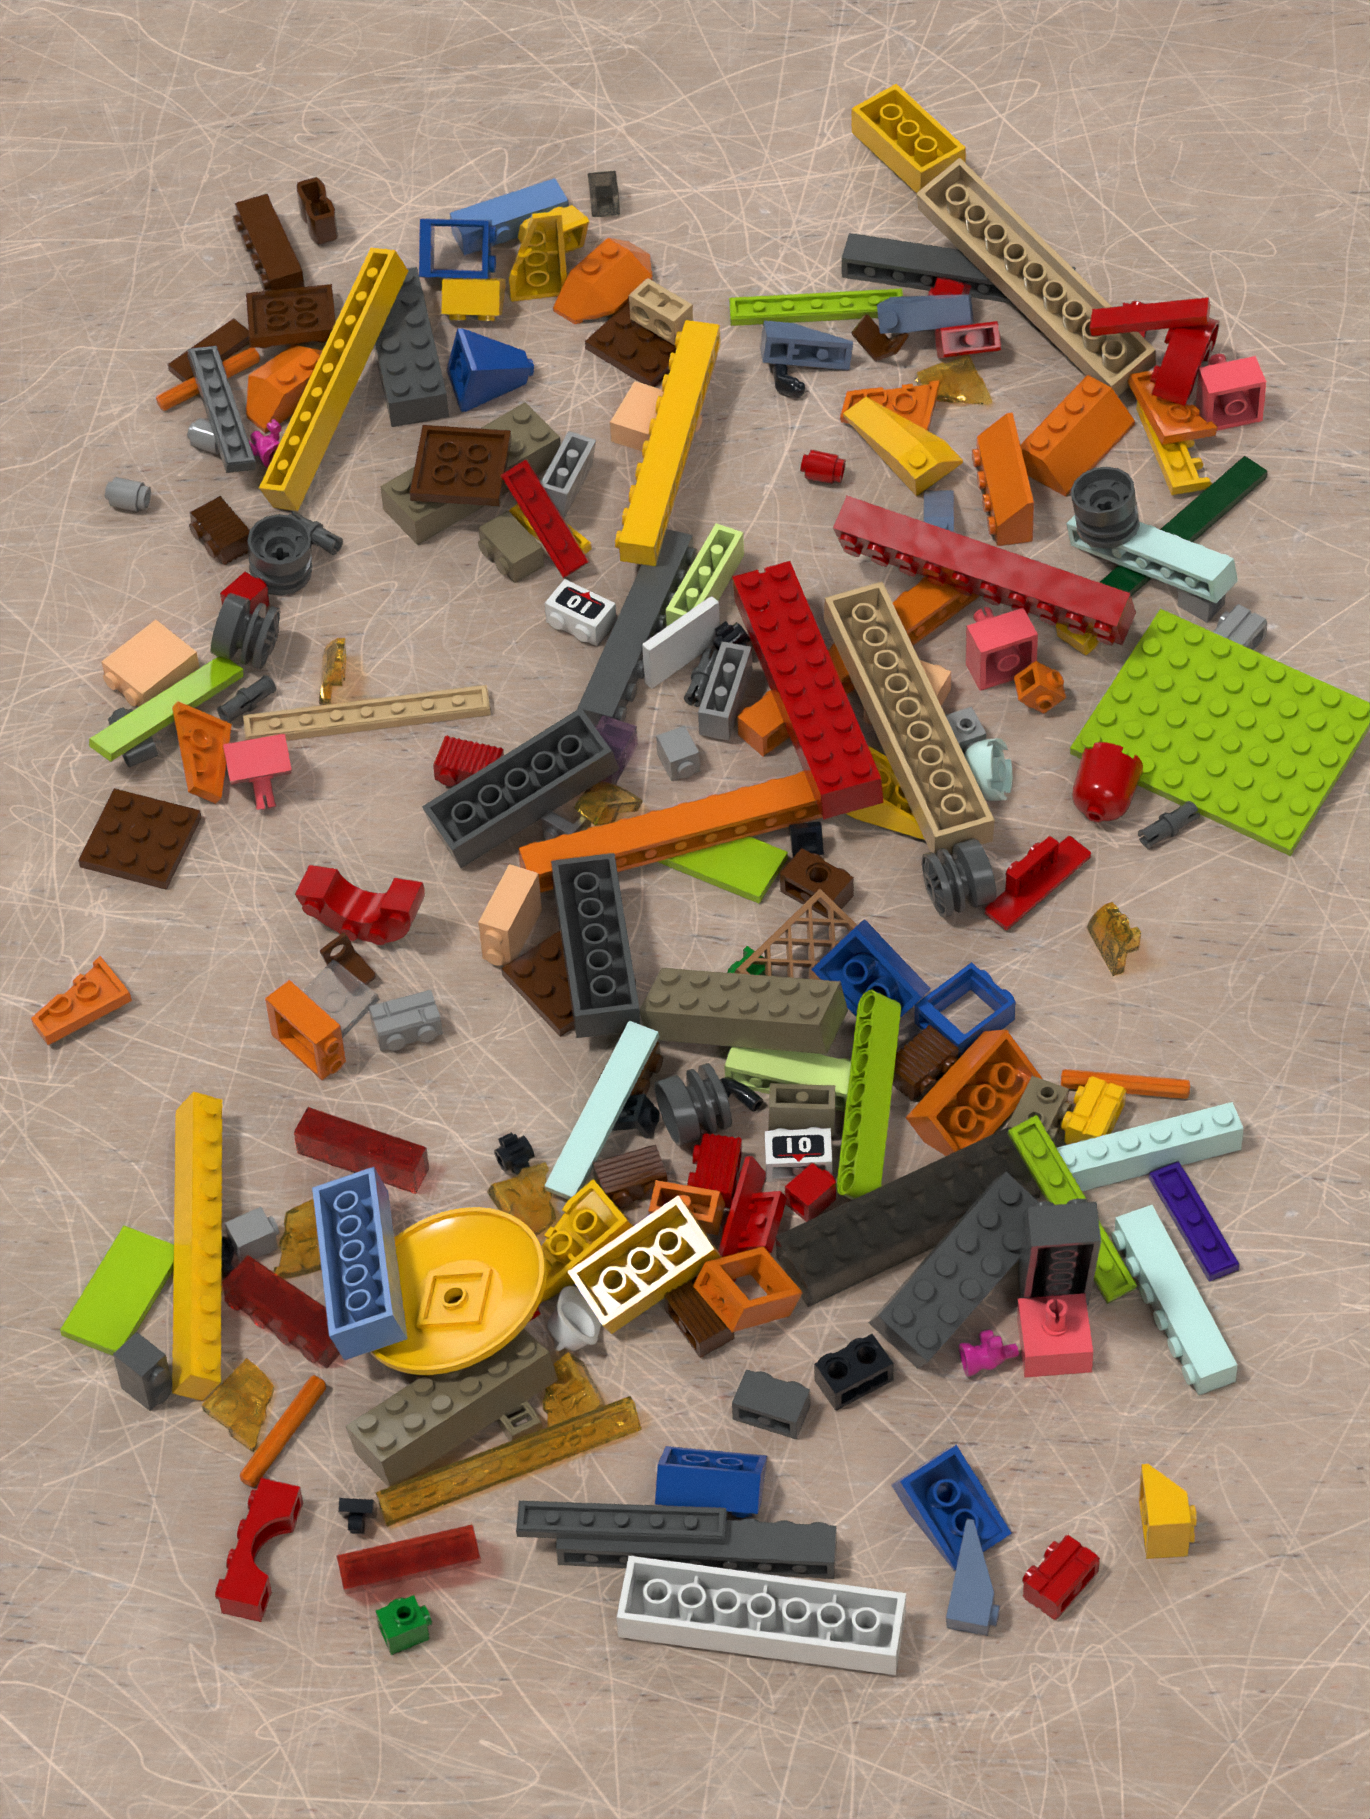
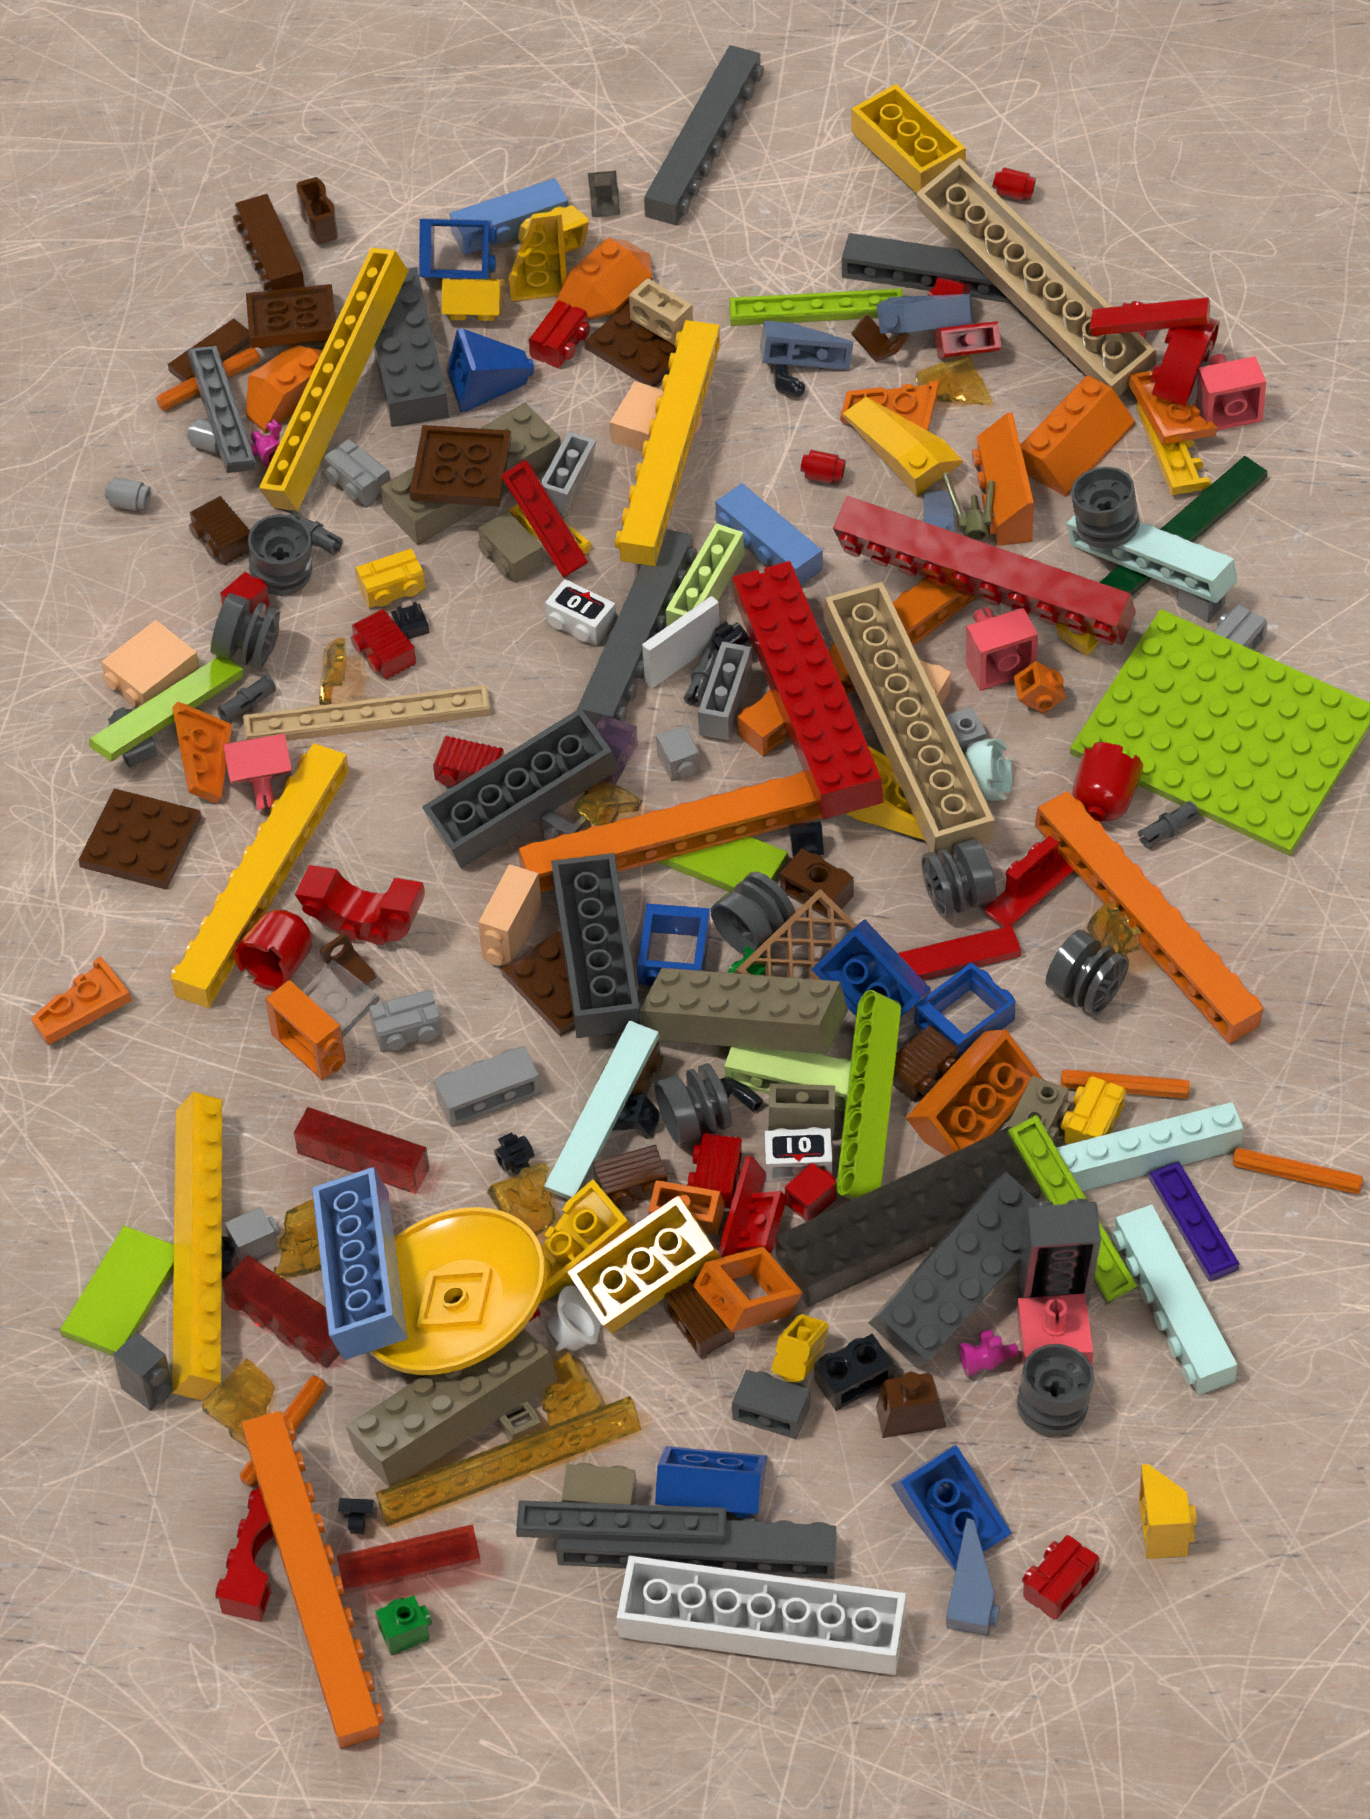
none -> yellow brick [170,743,349,1008]
none -> red cylinder [233,909,312,990]
none -> orange brick [241,1410,385,1749]
none -> light grey brick [324,439,390,507]
none -> red brick [351,608,416,680]
none -> yellow brick [355,548,426,608]
none -> black tile [391,602,429,639]
none -> light grey brick [434,1046,541,1127]
none -> red brick [528,300,590,368]
none -> dark tan brick [562,1462,637,1505]
none -> blue window [637,903,711,987]
none -> dark grey brick [644,45,764,226]
none -> dark grey wheel [711,872,795,954]
none -> medium blue brick [715,483,823,585]
none -> yellow brick [771,1314,830,1382]
none -> reddish brown torso [876,1372,946,1438]
none -> red tile [898,925,1021,980]
none -> olive plant [943,472,995,541]
none -> red brick [992,167,1036,201]
none -> dark grey wheel [1017,1344,1094,1436]
none -> orange brick [1035,791,1264,1044]
none -> dark grey wheel [1045,930,1129,1015]
none -> orange axle [1233,1148,1363,1194]

